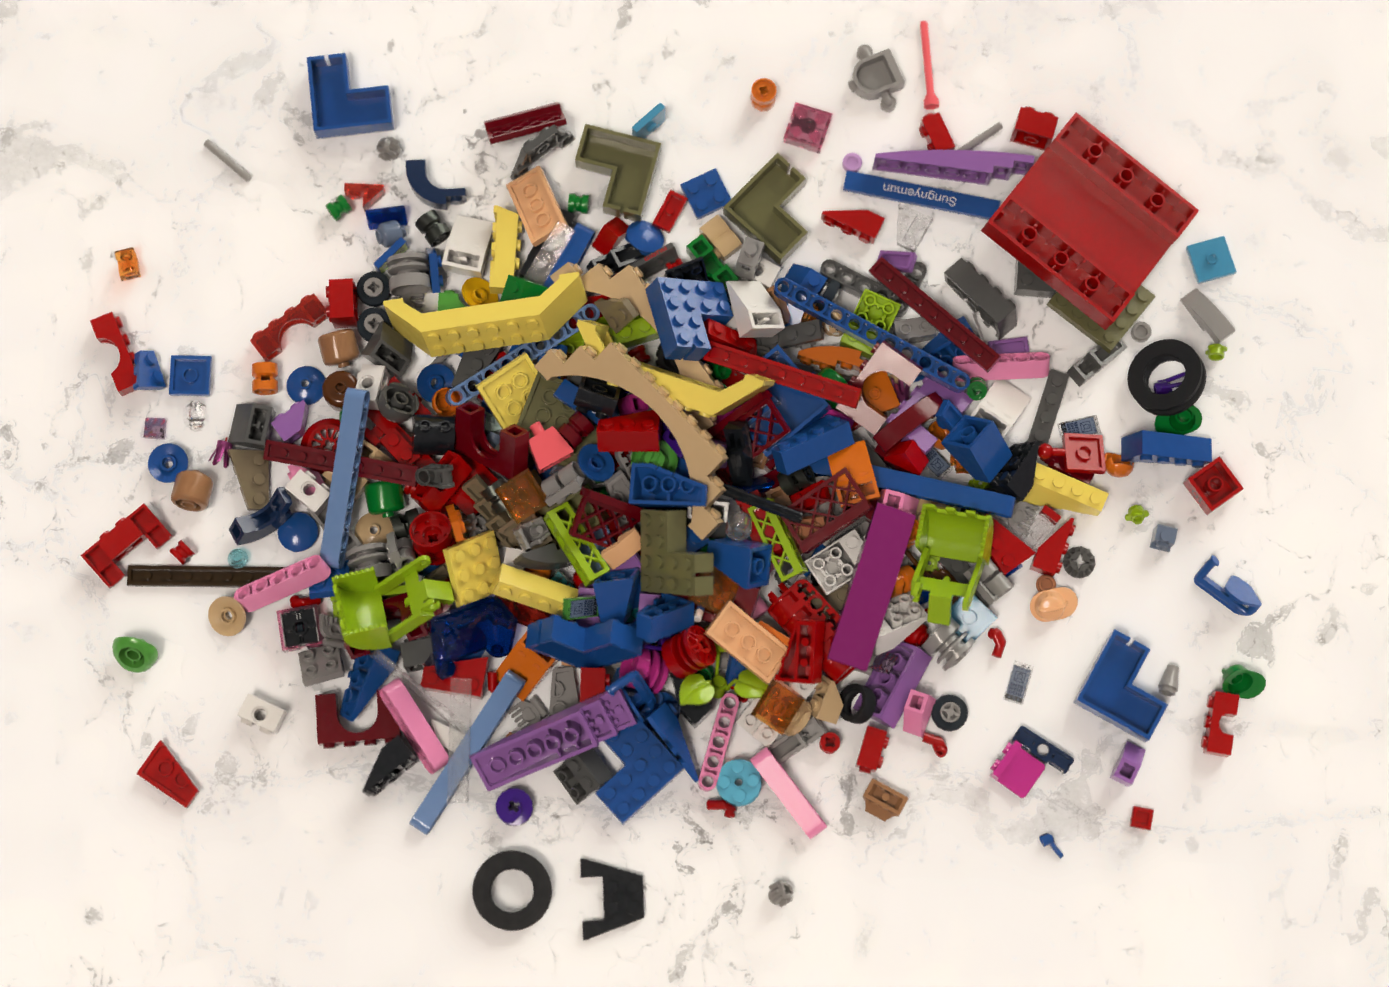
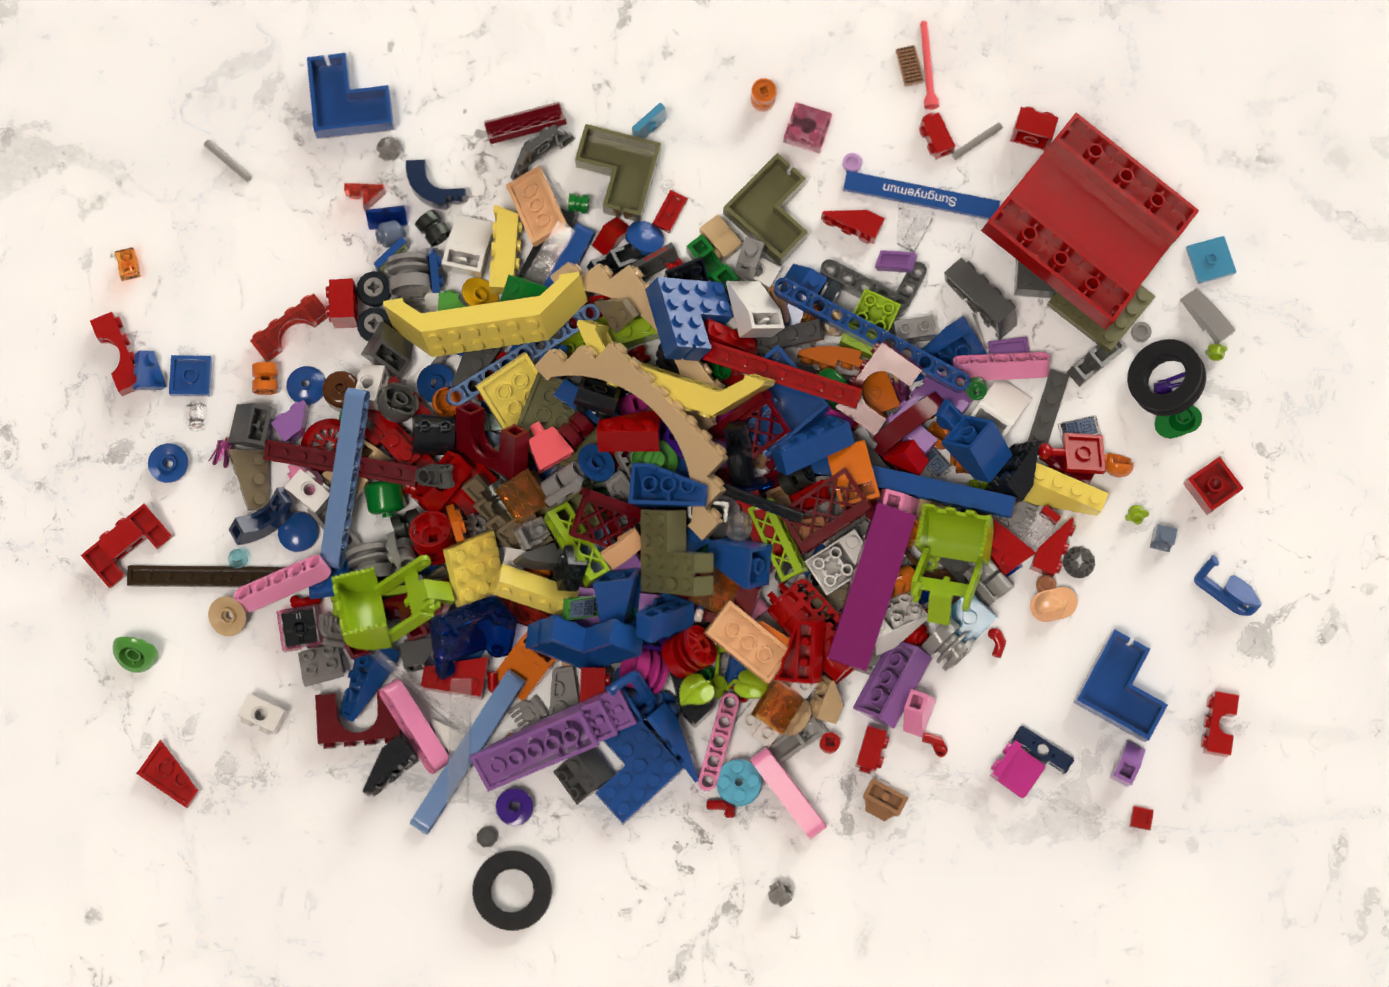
clear purple tile [144,417,167,439] -> none
red wheel [169,540,195,565] -> none
medium nougat head [171,470,213,512] -> none
medium nougat head [318,329,360,368] -> none
green wheel [325,194,352,221] -> none
tan dish [355,513,395,545] -> none
black wing [580,859,644,941] -> none
blue plate [680,168,731,220] -> none
black tyre [840,683,876,724] -> none
light grey piece [848,44,905,112] -> none
dark red plate [868,256,1001,373] -> none
clear purple tile [871,652,898,675] -> none
medium lavender slope [872,150,1035,185] -> none
black wheel [931,694,968,732] -> none
clear tile [1003,660,1034,705] -> none
blue hand [1039,834,1064,858] -> none
blue wedge [1121,430,1212,468] -> none
light grey cone [1158,665,1179,696] -> none
green piece [1222,664,1266,699] -> none
none -> dark grey tile [477,827,497,848]
none -> black bracket [553,545,588,592]
none -> tile [895,45,924,87]

